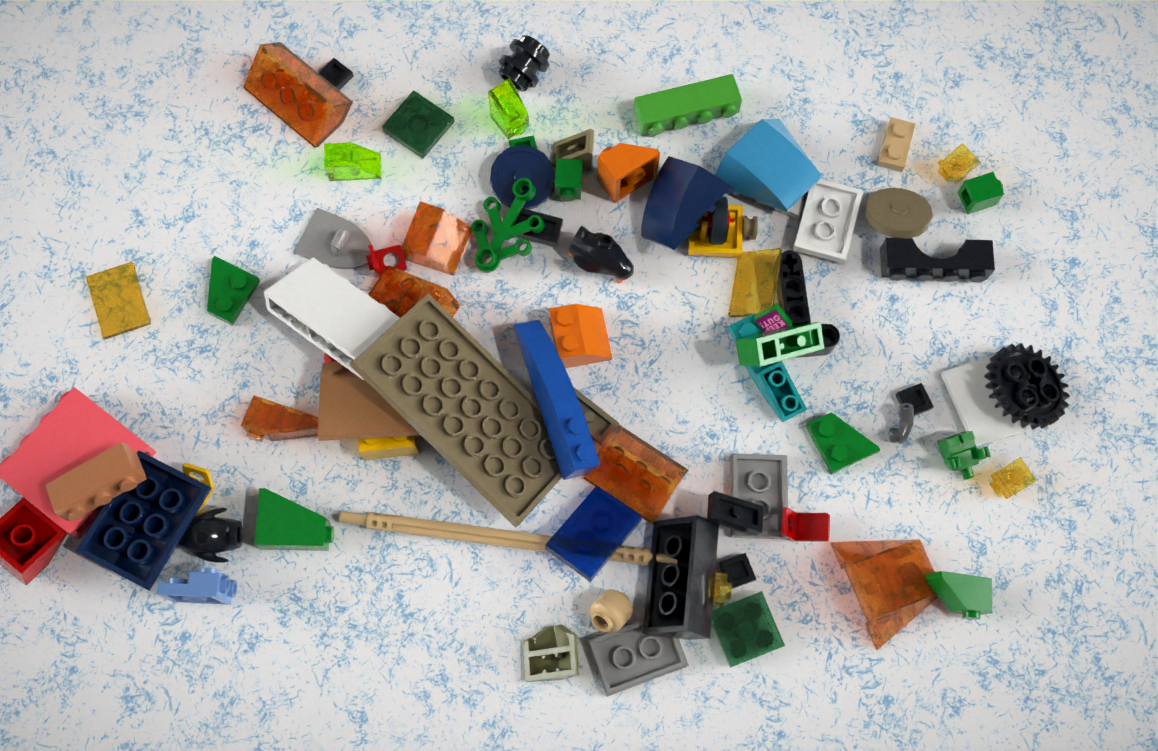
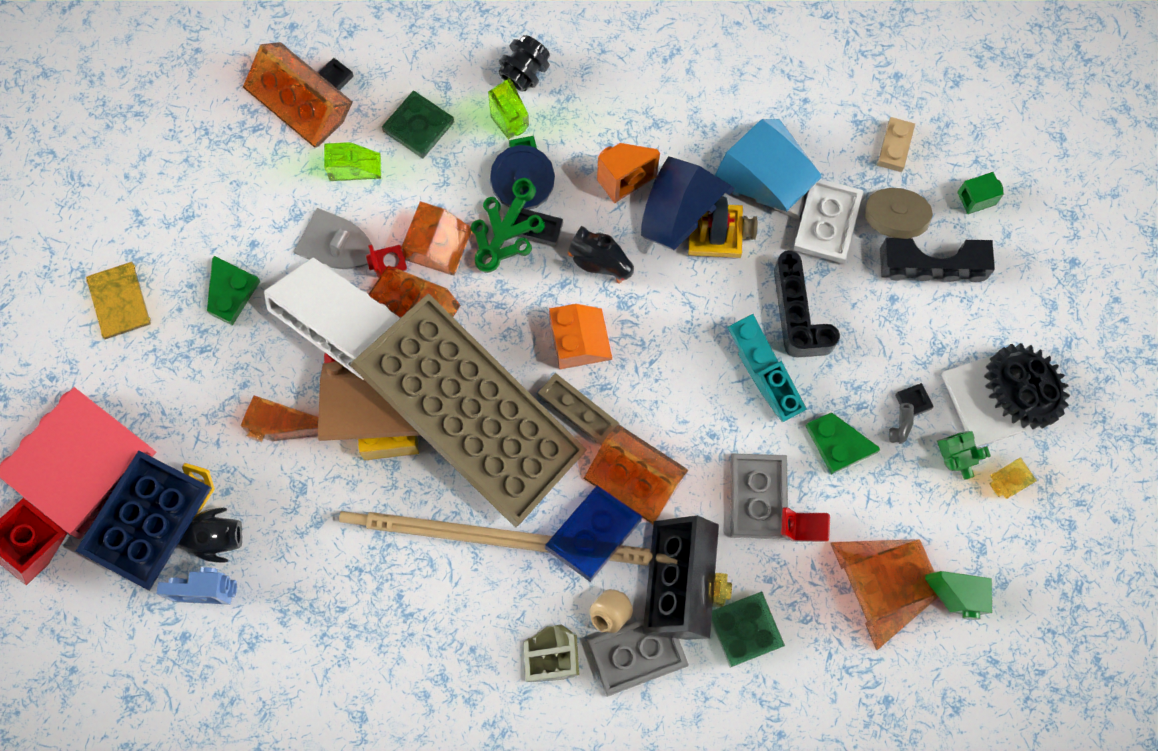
nougat brick [45,442,147,522] -> none
green slope [254,488,334,551] -> none
blue slope [513,320,601,480] -> none
dark tan slope [552,129,594,171] -> none
green brick [555,158,583,201] -> none
bright green brick [633,74,742,136] -> none
black plate [707,491,763,536] -> none
black tile [718,553,756,590] -> none
clear yellow piece [728,248,782,318] -> none
green slope [735,322,825,367] -> none
tile [753,303,792,332] -> none
clear yellow bracket [937,143,981,184] -> none

